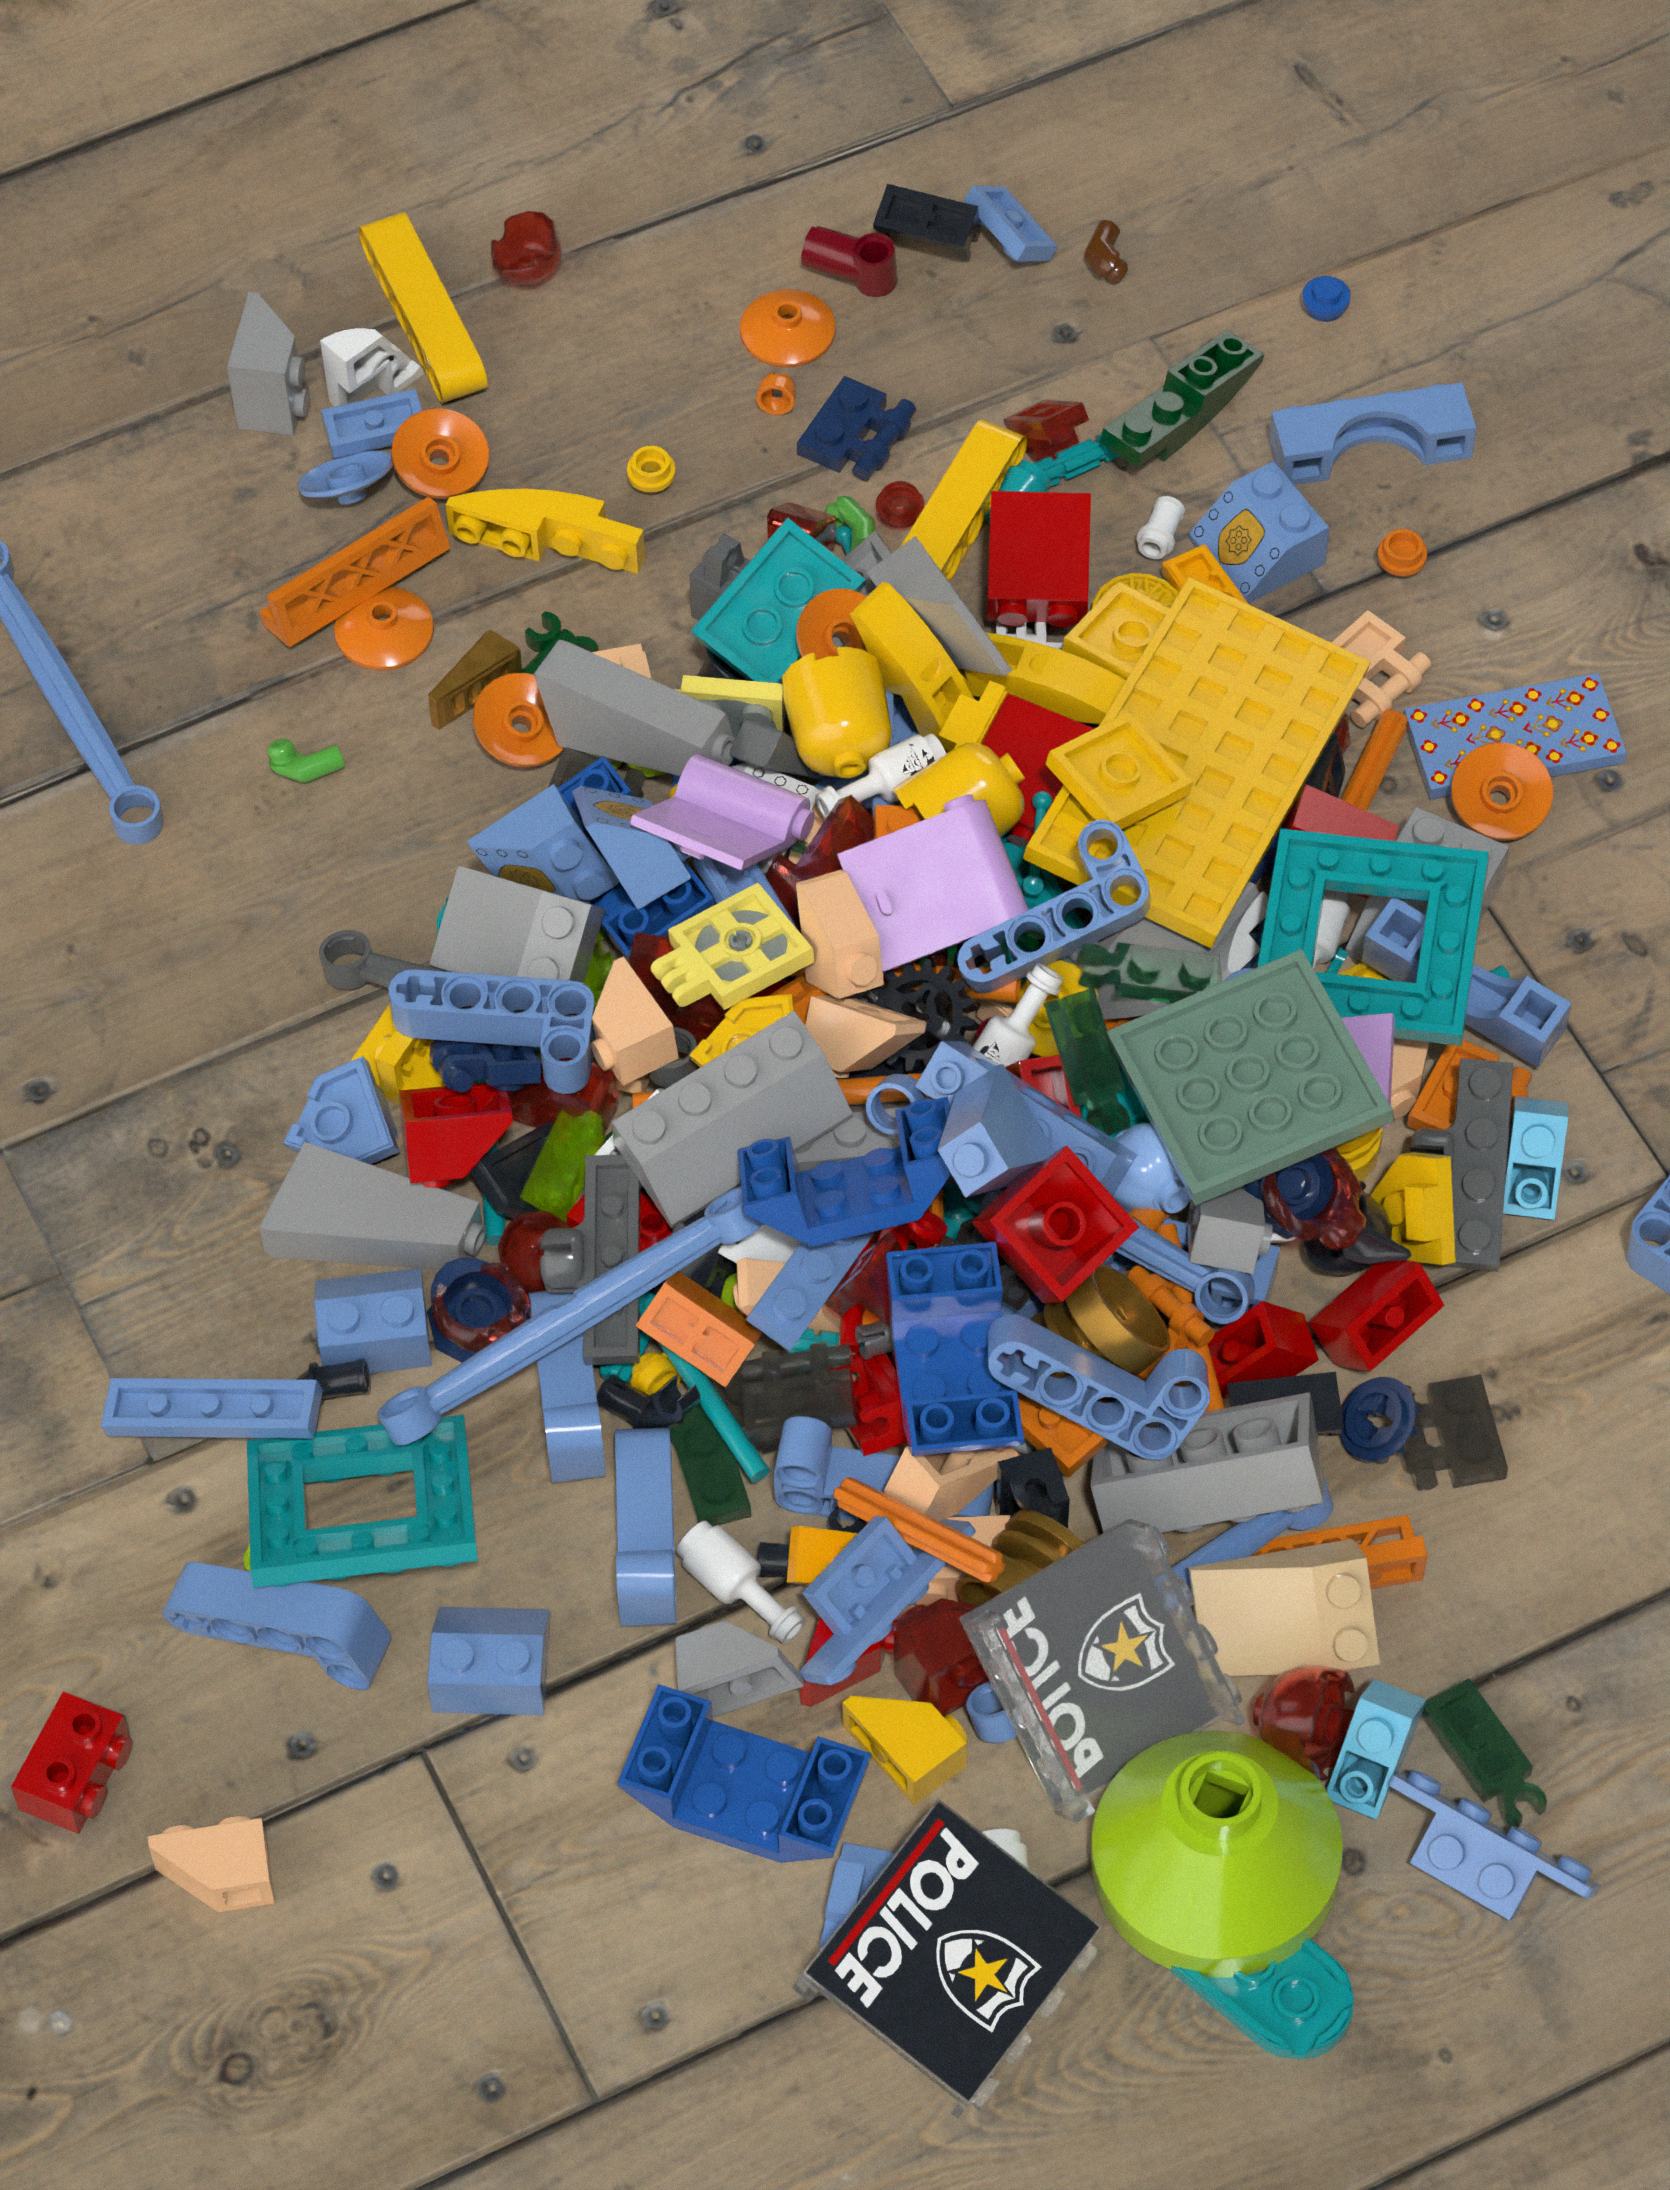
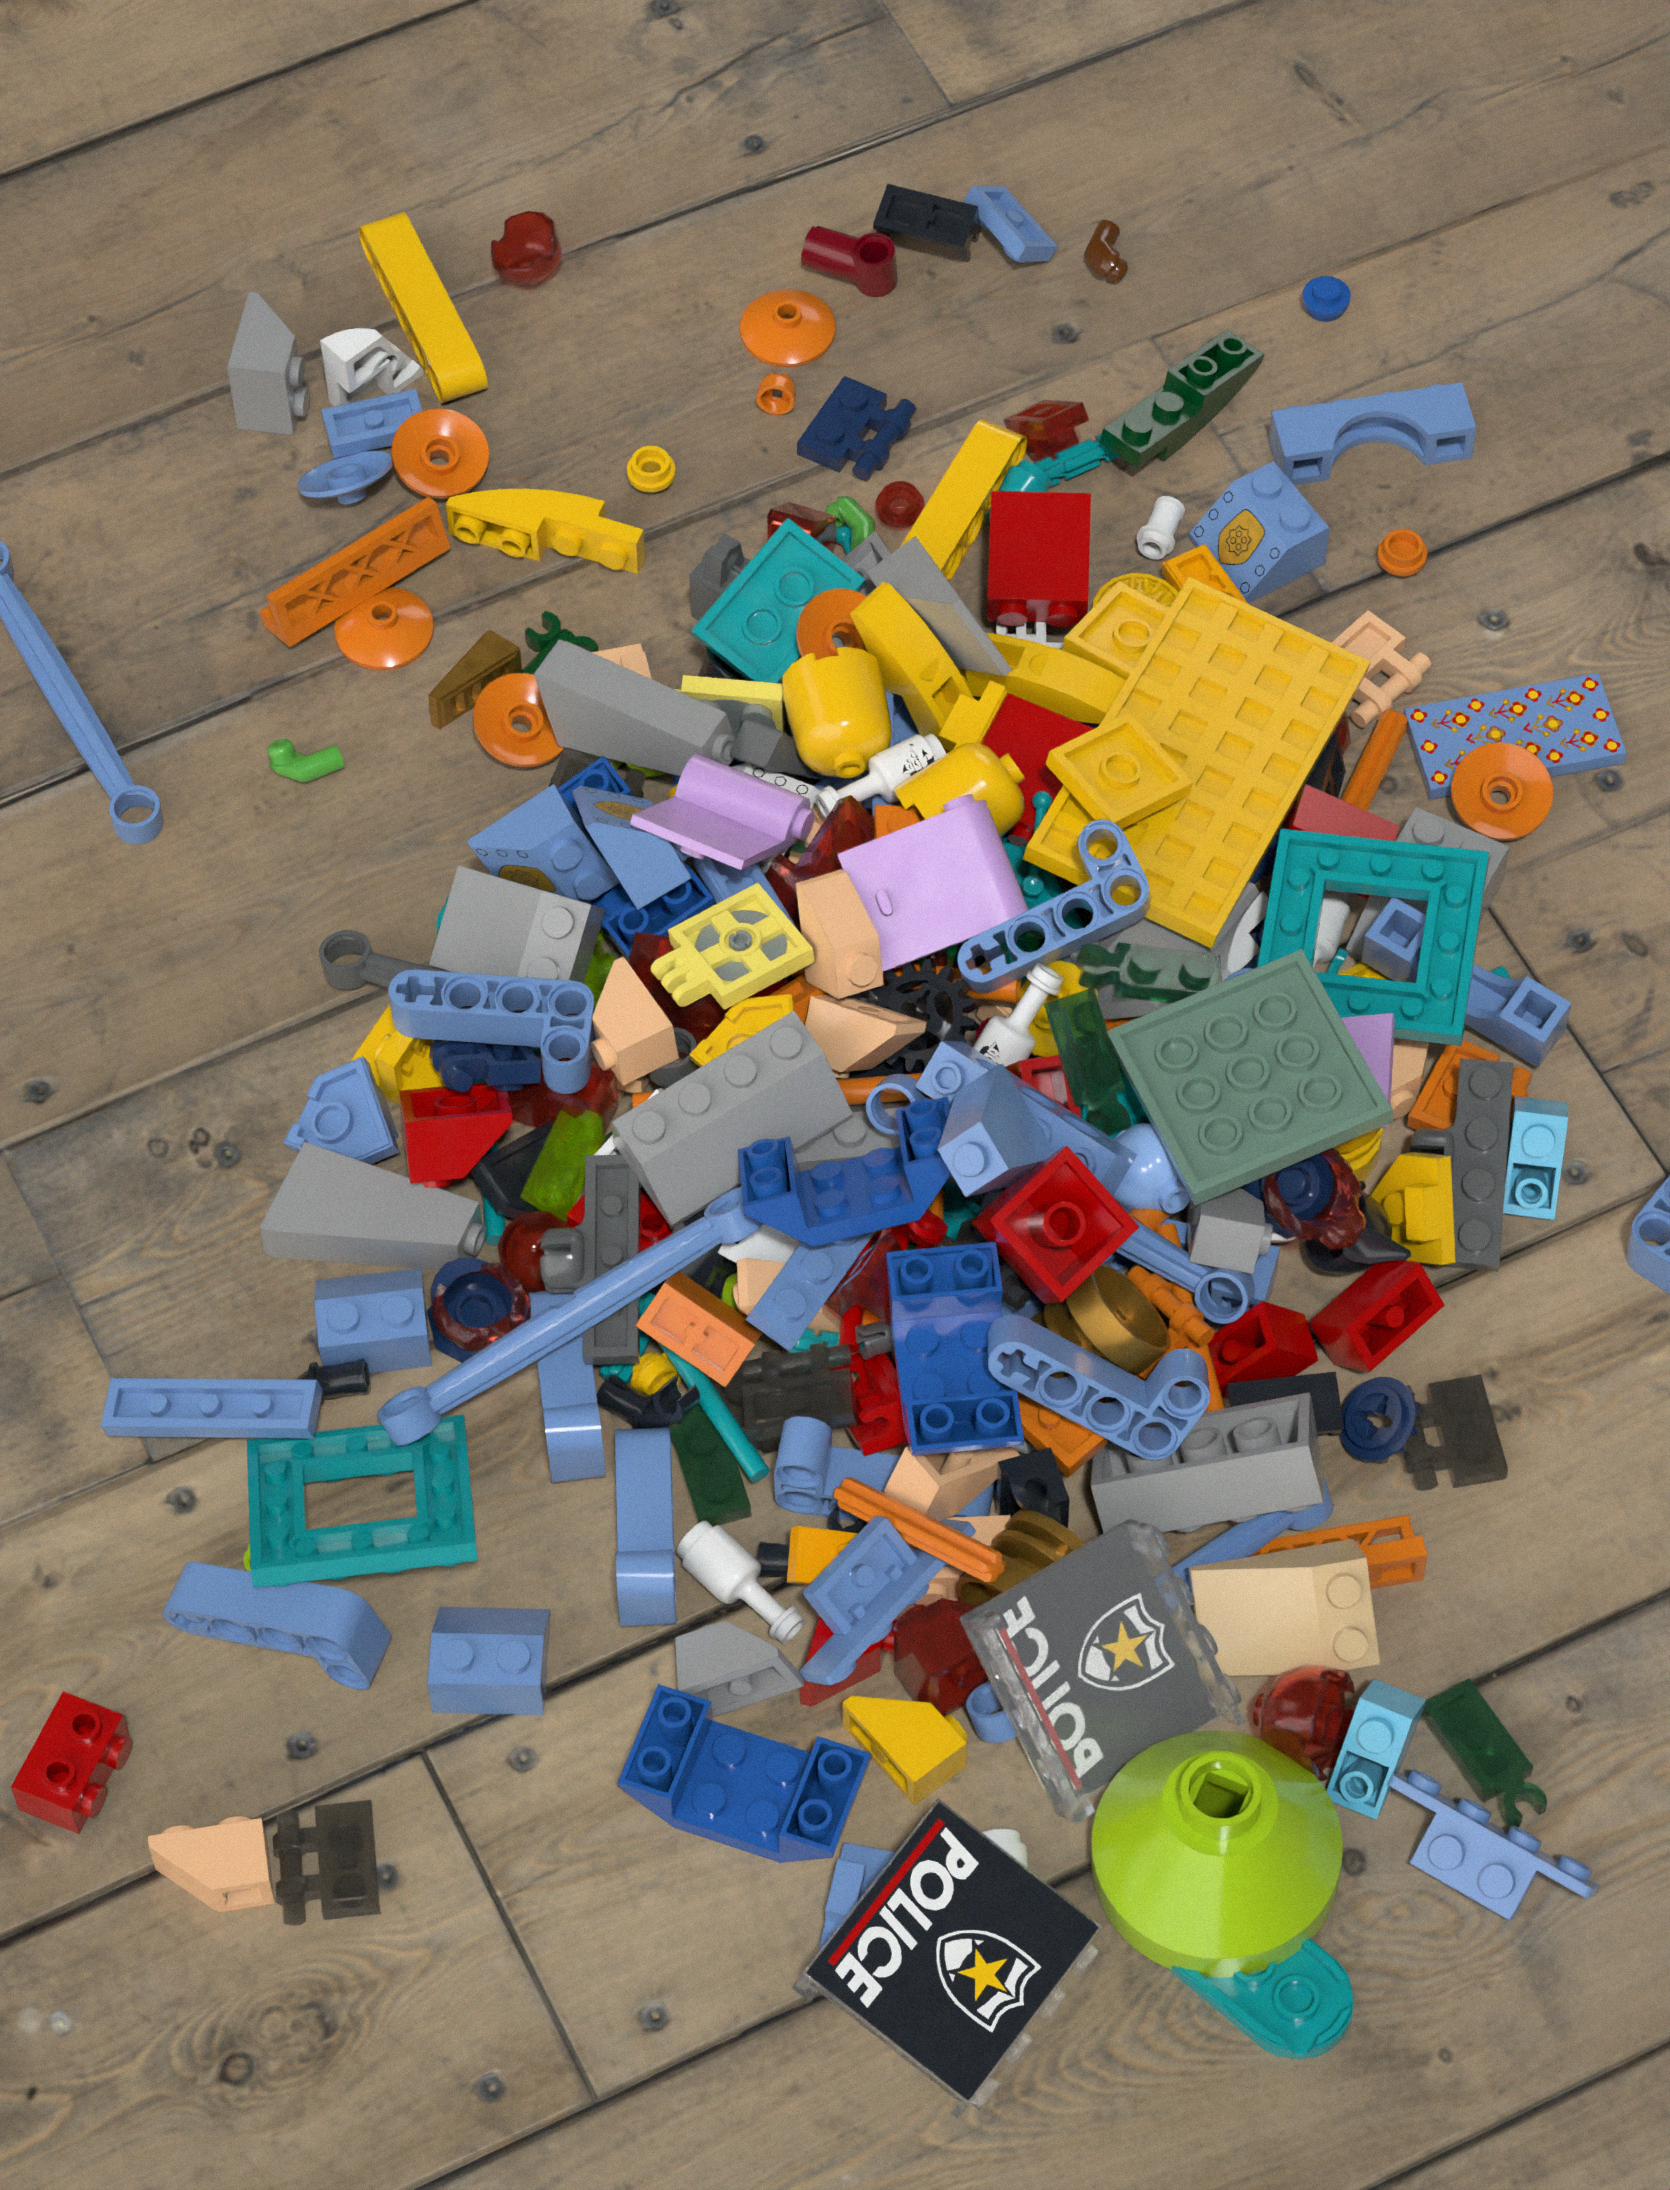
none -> clear smoke plate [272,1800,381,1926]

